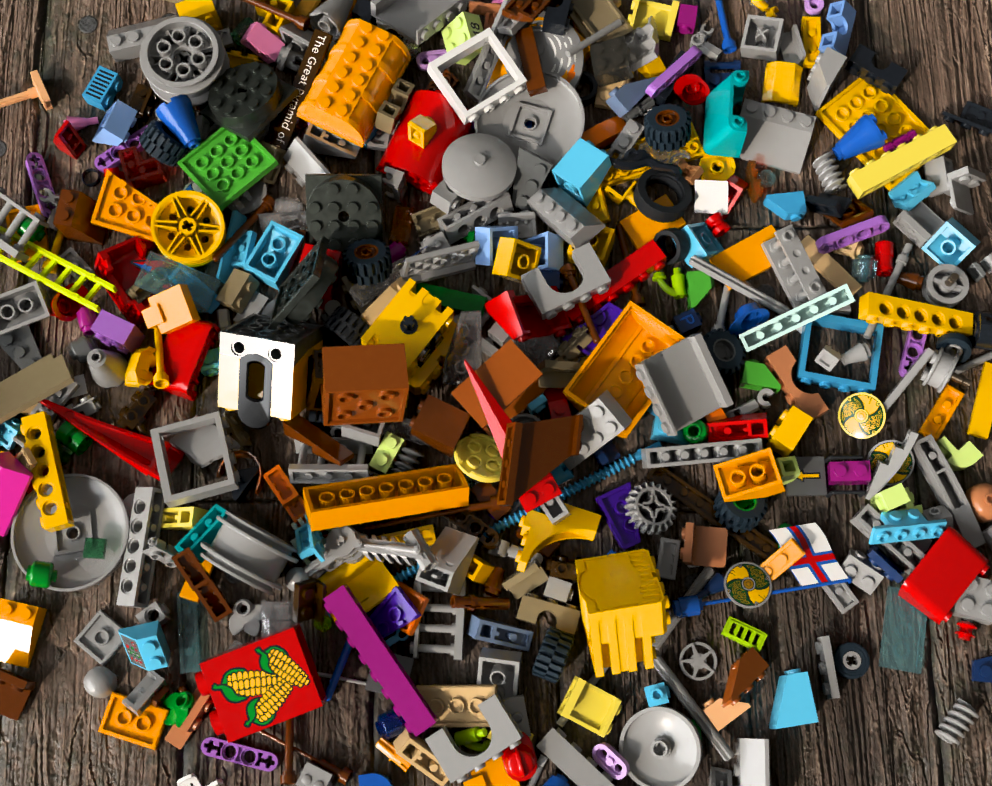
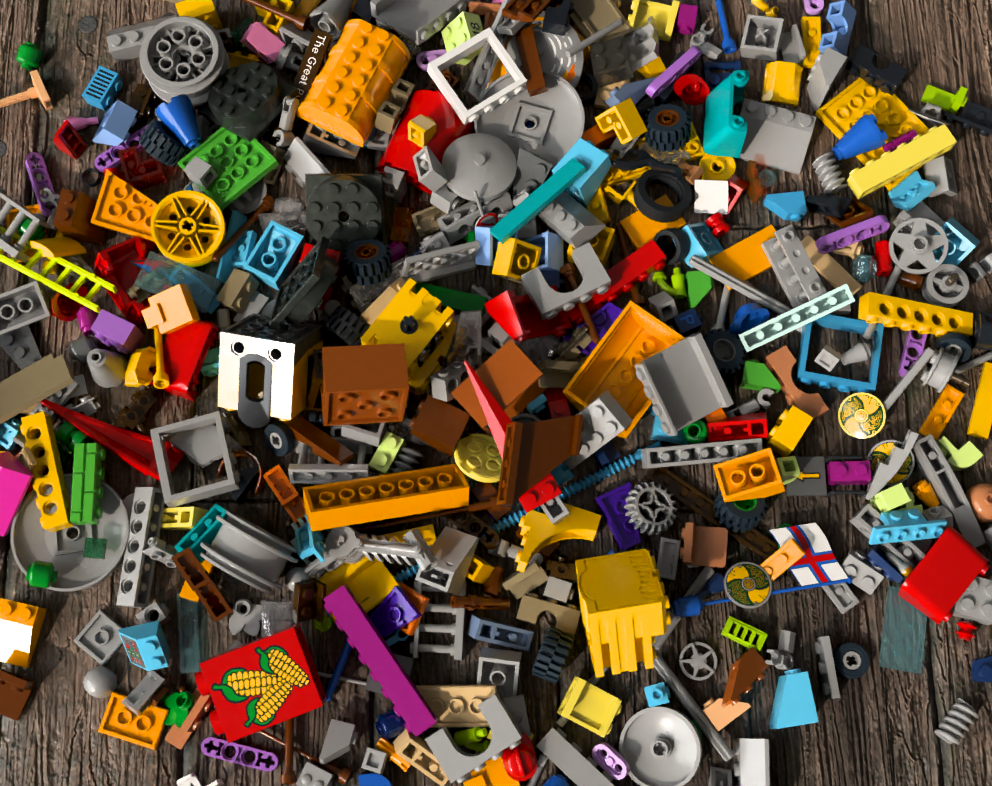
light grey bracket [946,166,987,215] -> none
none -> green head [16,42,43,70]
none -> yellow slope [30,236,86,258]
none -> bright green brick [70,443,106,525]
none -> light grey brick [183,156,218,189]
none -> dark brown arm [218,32,237,53]
none -> black bush [264,422,295,456]
none -> light grey piece [272,95,299,148]
none -> light grey slope [319,719,358,765]
none -> light grey tile [361,747,388,774]
none -> light grey slope [413,146,448,192]
none -> light grey brick [430,361,469,402]
none -> light grey piece [473,191,498,229]
none -> teal tile [489,158,586,244]
none -> light grey slope [512,187,530,207]
none -> yellow brick [595,97,648,145]
none -> light grey brick [648,291,678,322]
none -> light grey bar [765,630,796,670]
none -> light grey piece [885,552,913,577]
none -> light grey wheel [889,218,948,274]
none -> light grey shield [908,103,950,125]
none -> light orange cone [912,479,940,508]
none -> lime bracket [921,85,968,114]

